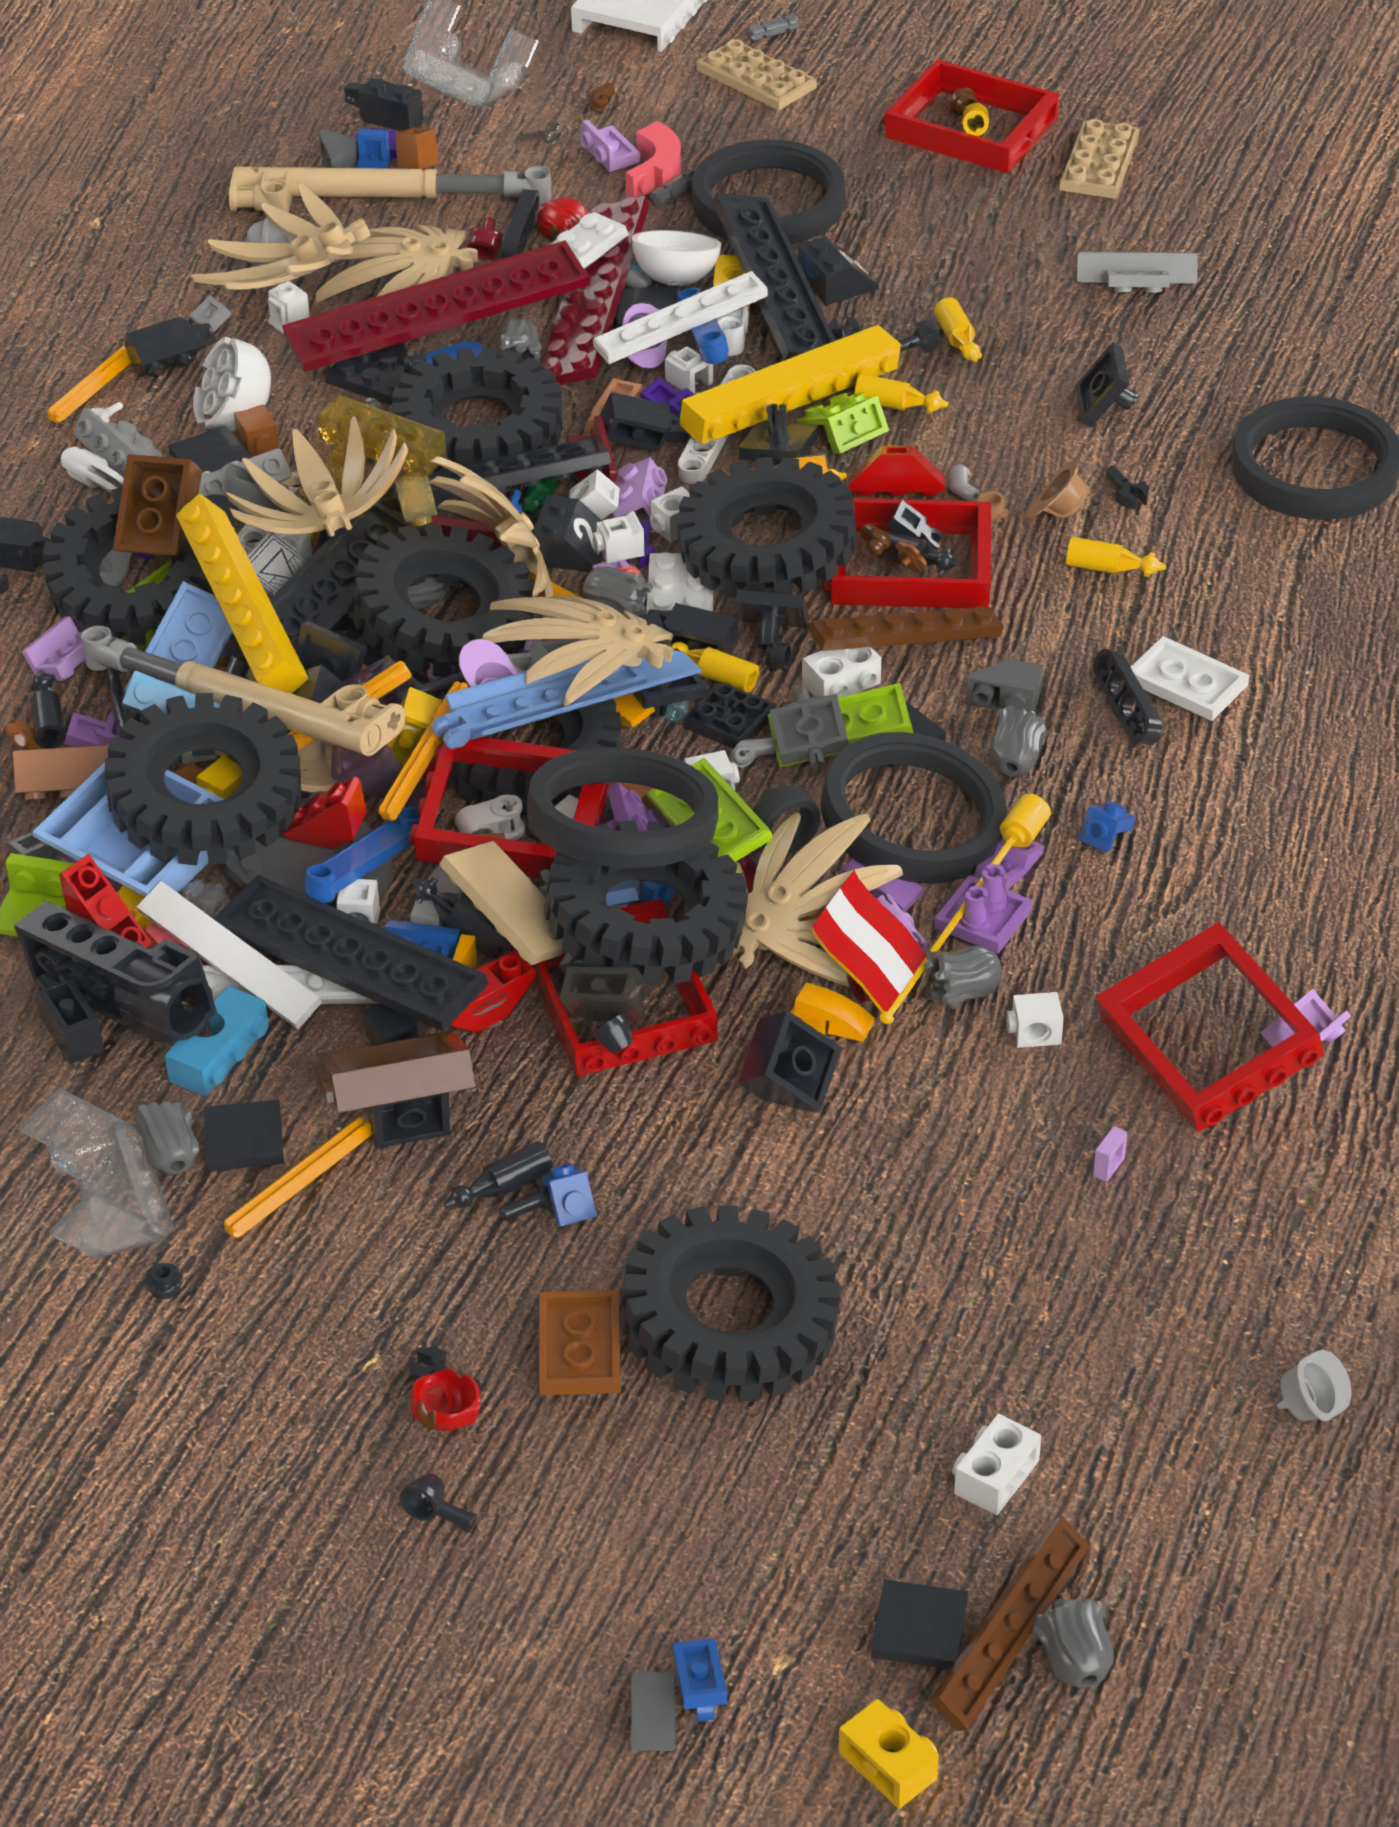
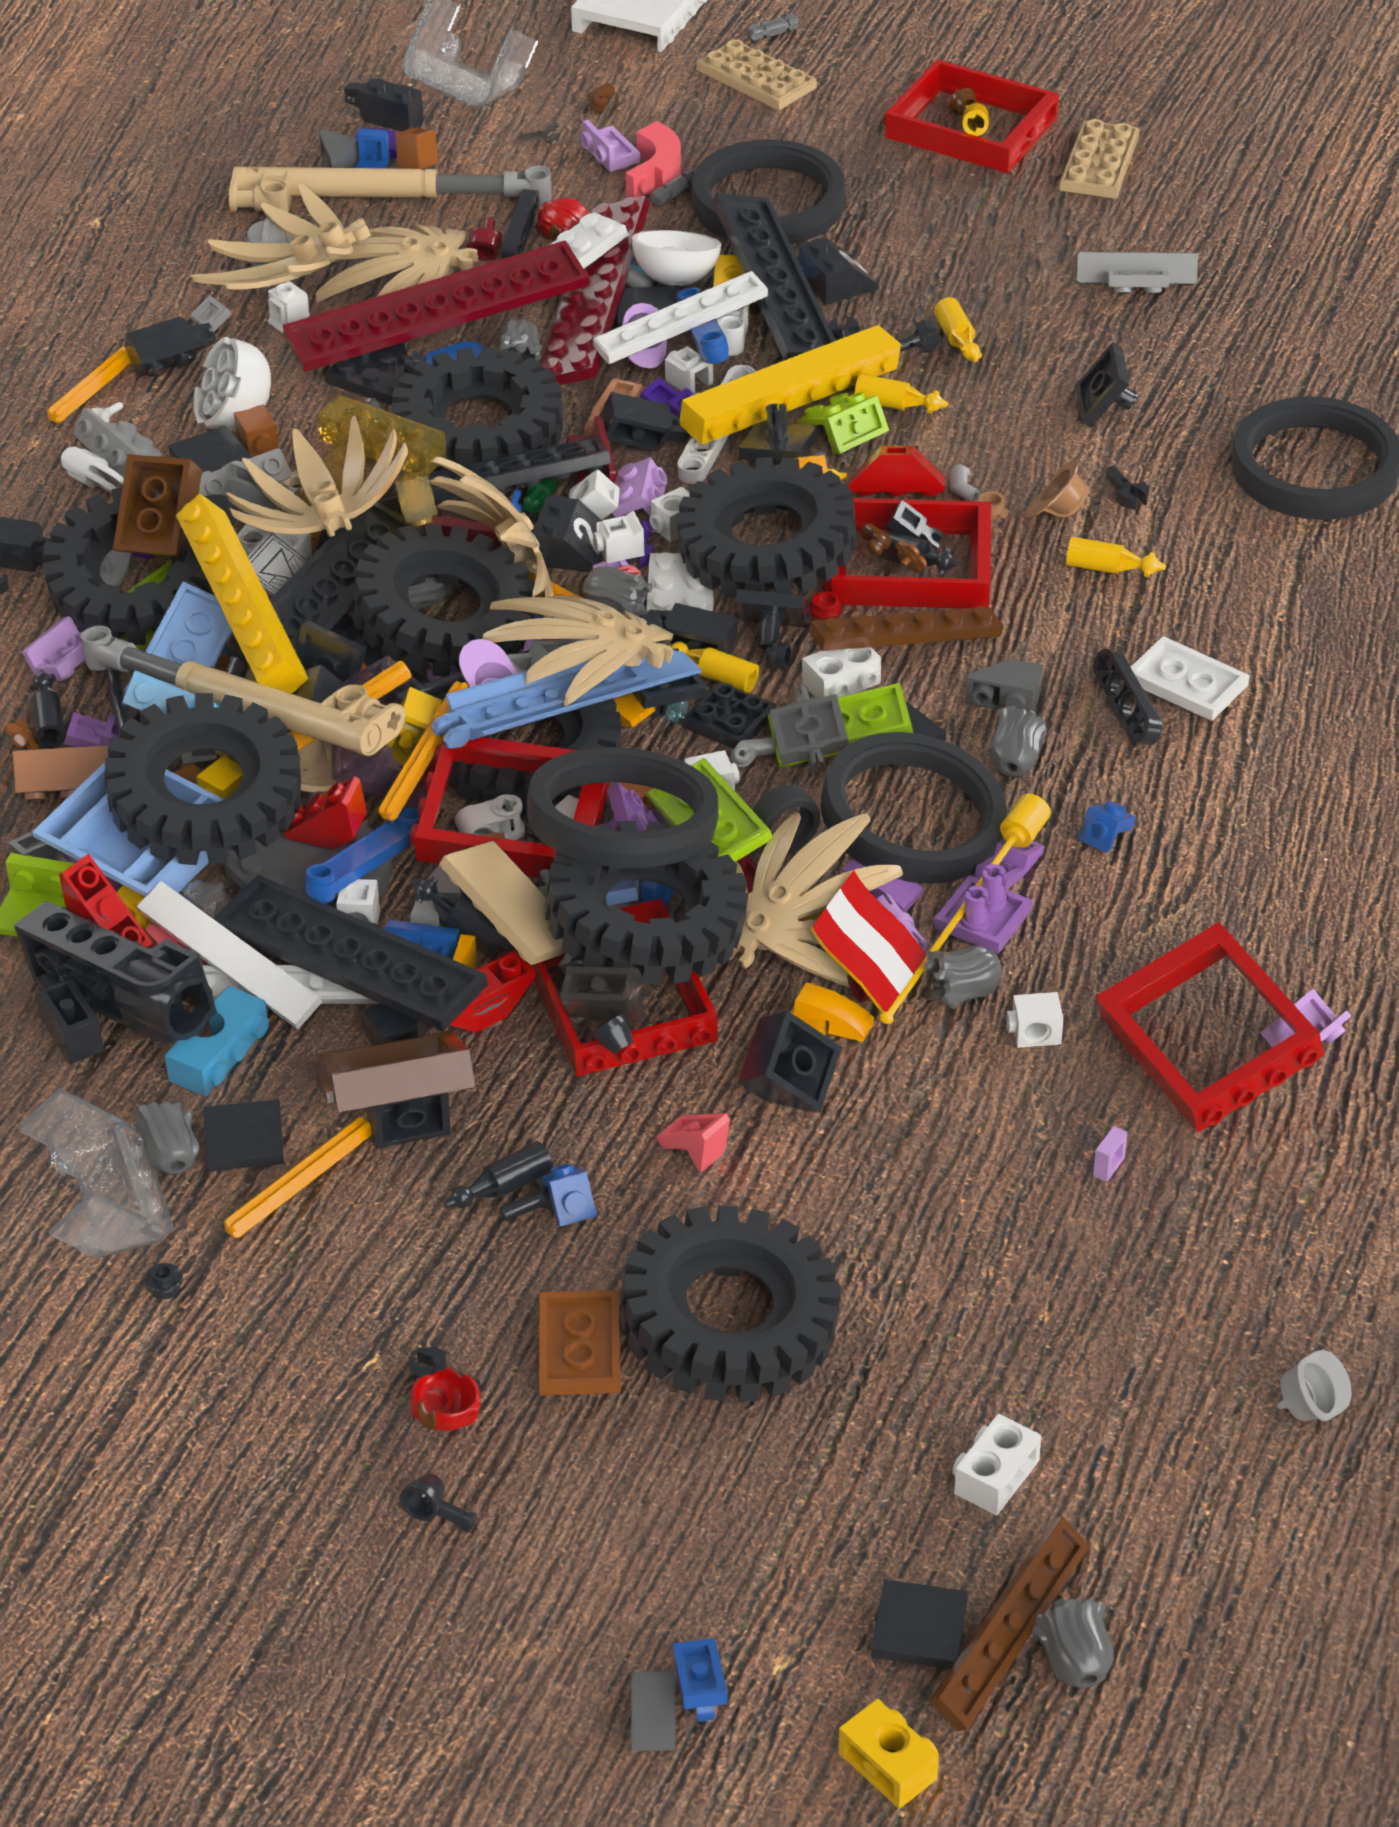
none -> coral slope [656,1113,730,1172]
none -> red plate [809,591,842,620]

